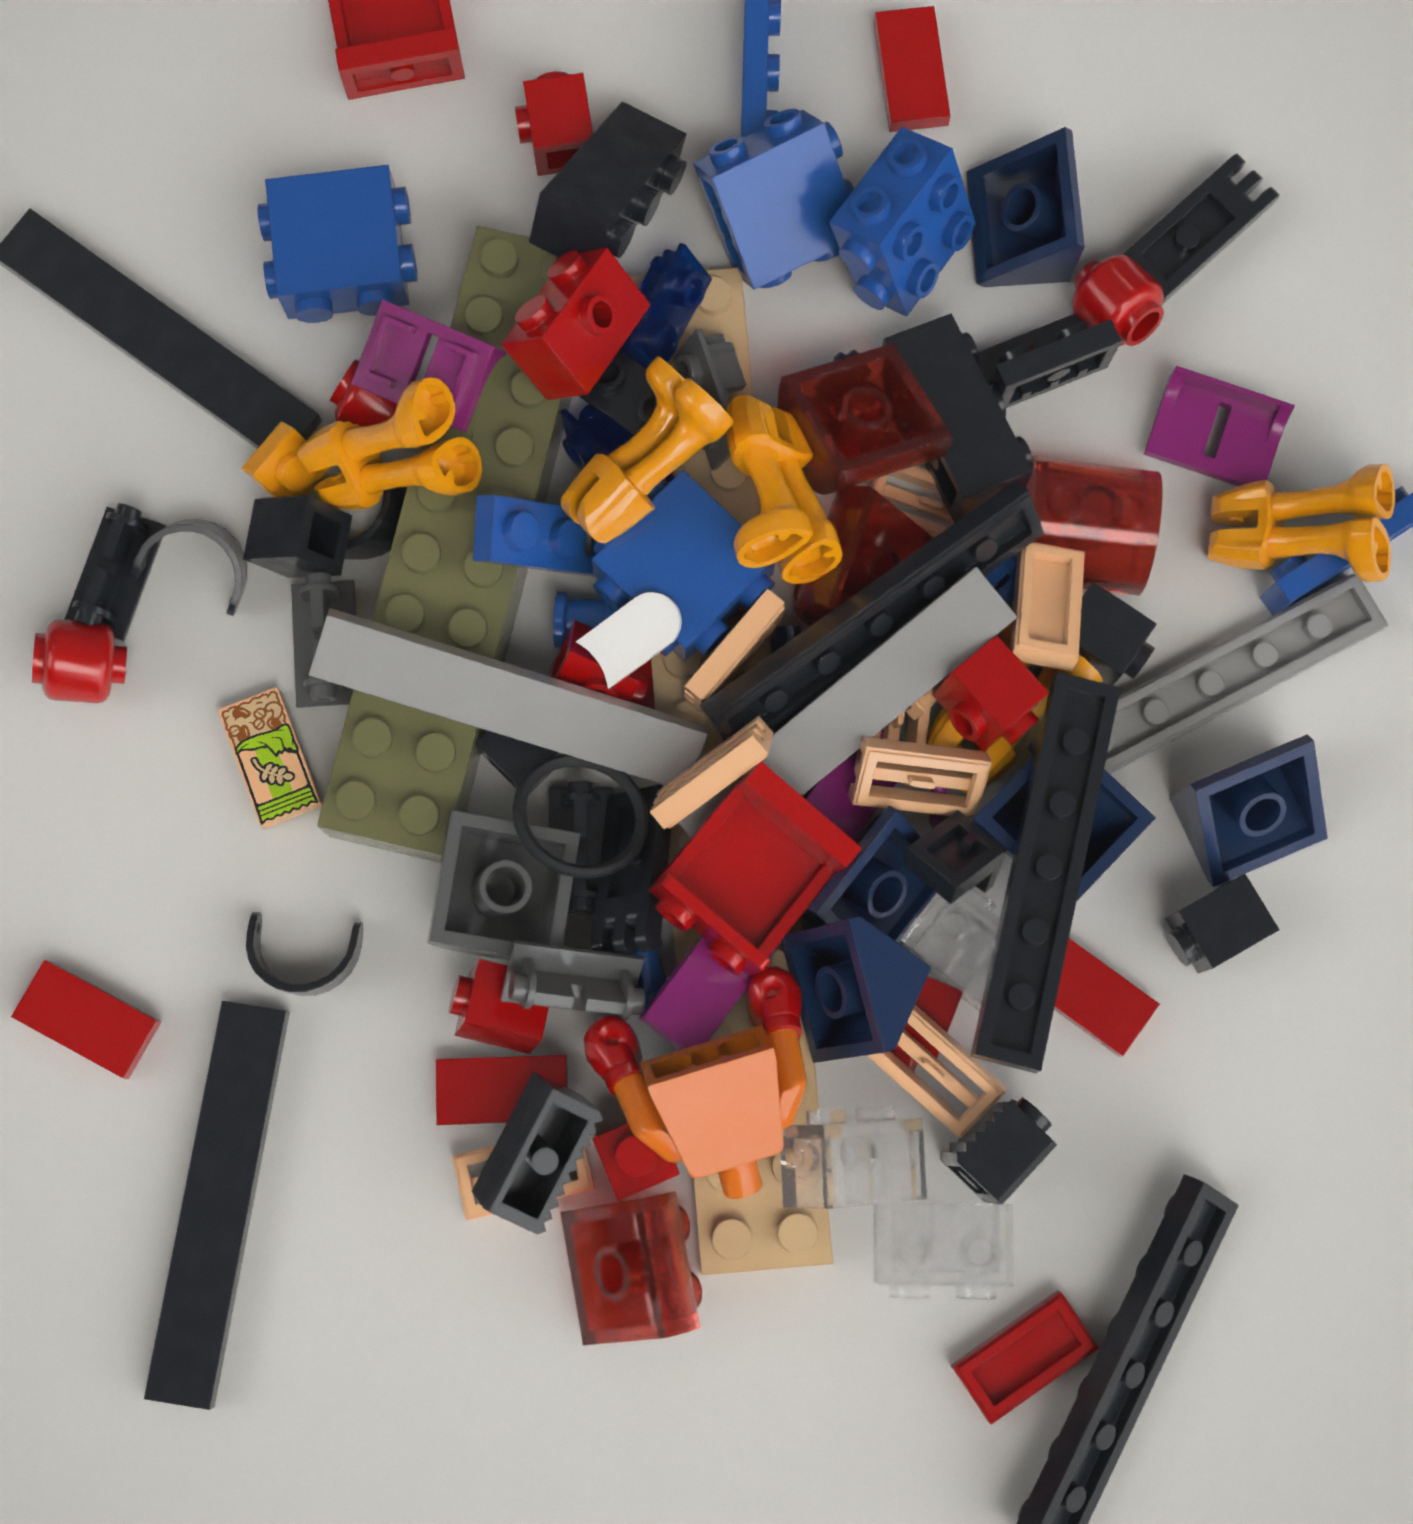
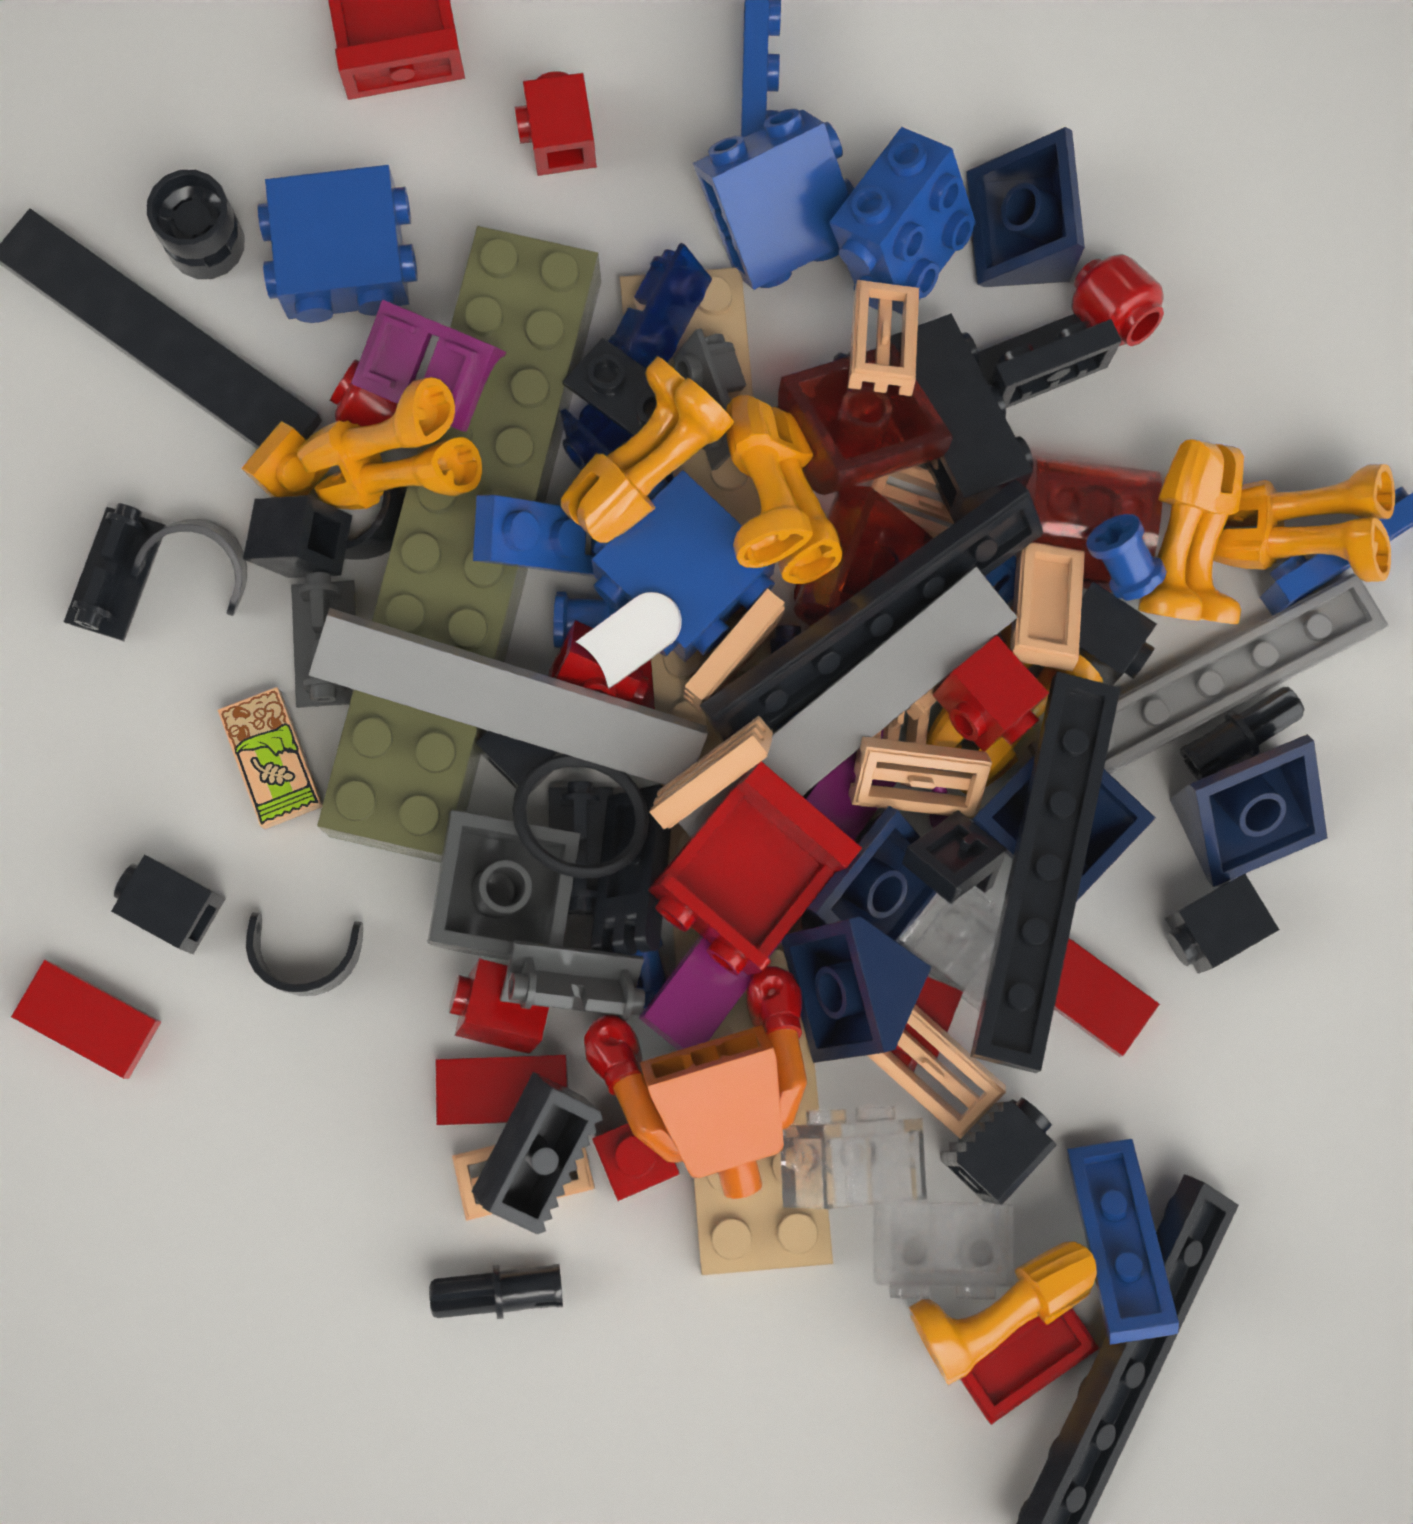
red head [32,619,127,703] -> none
black tile [144,1001,290,1410] -> none
red brick [501,247,651,400] -> none
black brick [529,101,687,259] -> none
clear red brick [560,1191,702,1346] -> none
red tile [874,6,951,132] -> none
black hinge [1124,153,1280,305] -> none
magenta piece [1143,366,1295,486] -> none
none -> black brick [111,854,226,955]
none -> black wheel [147,169,245,279]
none -> black axle [429,1264,563,1319]
none -> light nougat tile [848,280,919,396]
none -> light orange piece [908,1241,1097,1386]
none -> blue plate [1067,1139,1179,1345]
none -> blue bush [1086,514,1167,601]
none -> light orange piece [1138,439,1244,624]
none -> black axle [1180,687,1305,780]

